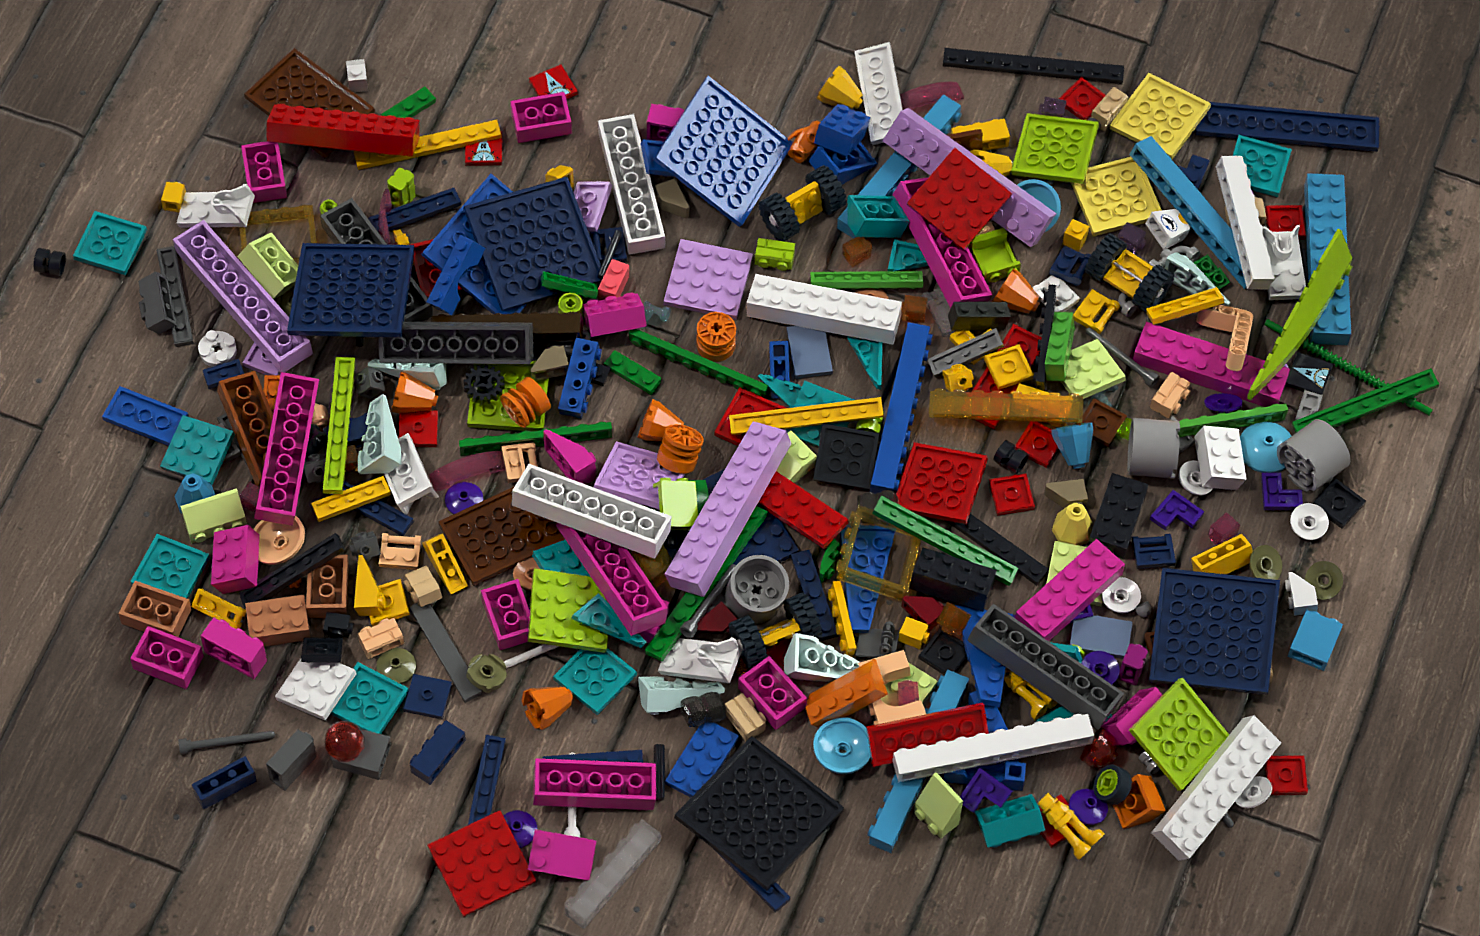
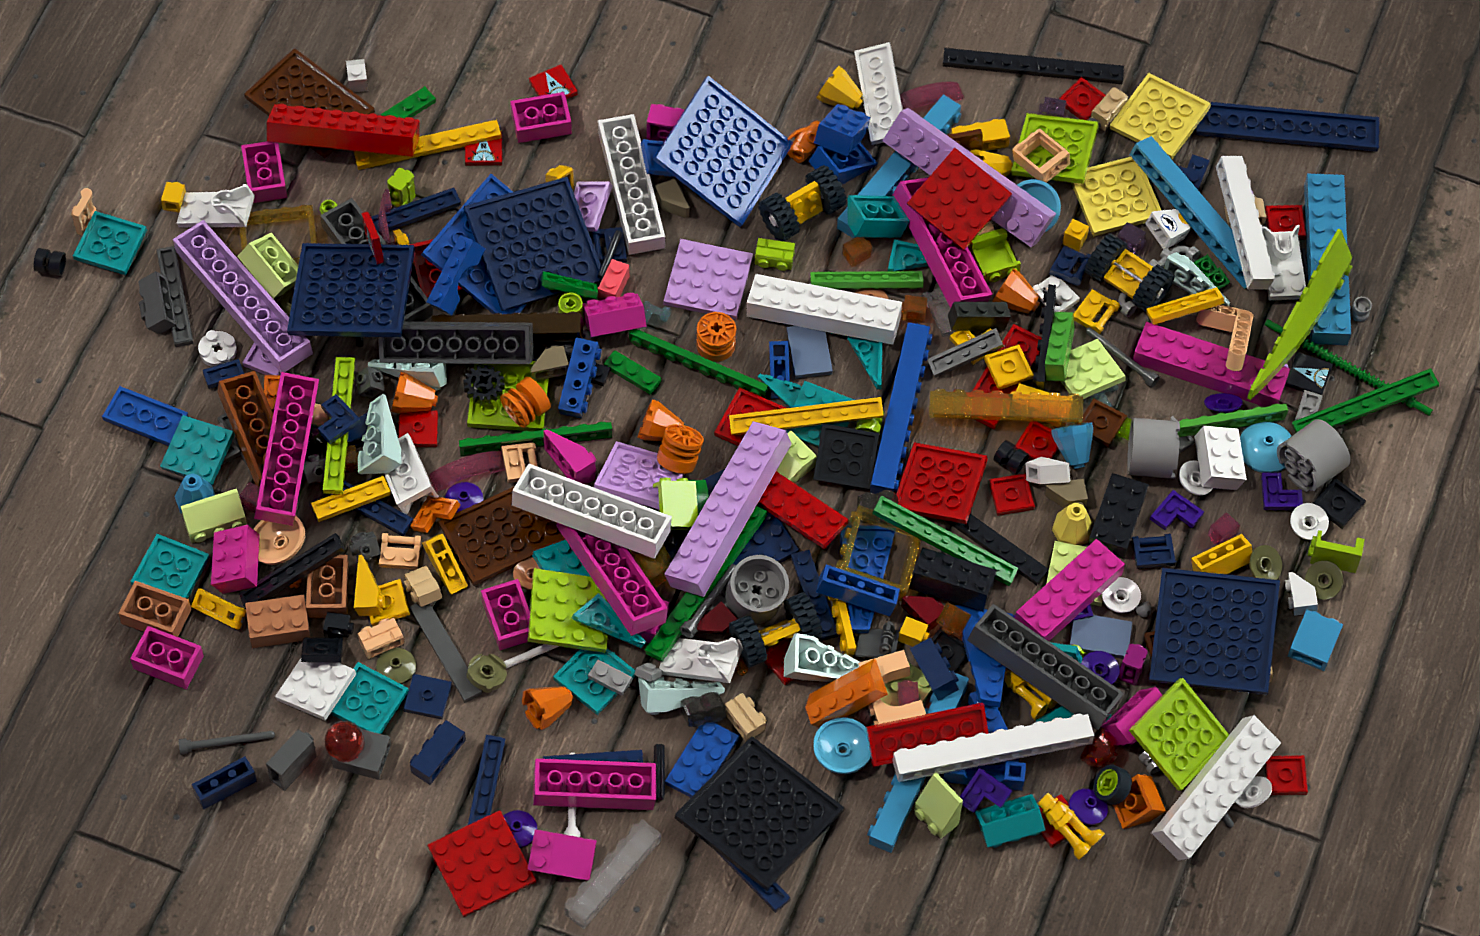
dark pink brick [201,617,267,679] -> none
dark pink brick [738,656,807,730] -> none
green slope [819,539,840,583] -> none
yellow brick [942,364,974,393] -> none
light nougat brick [1150,372,1191,418] -> none
teal plate [1233,135,1292,197] -> none
none -> light nougat plate [71,188,96,236]
none -> dark blue plate [318,394,361,444]
none -> red tile [361,211,384,264]
none -> orange plate [410,496,461,533]
none -> light grey plate [588,660,632,696]
none -> light grey plate [634,663,663,682]
none -> blue brick [816,564,900,616]
none -> dark blue brick [910,638,959,701]
none -> light nougat window [1012,128,1071,183]
none -> white slope [1025,457,1070,484]
none -> lime panel [1308,530,1365,573]
none -> light grey wheel [1351,296,1372,322]

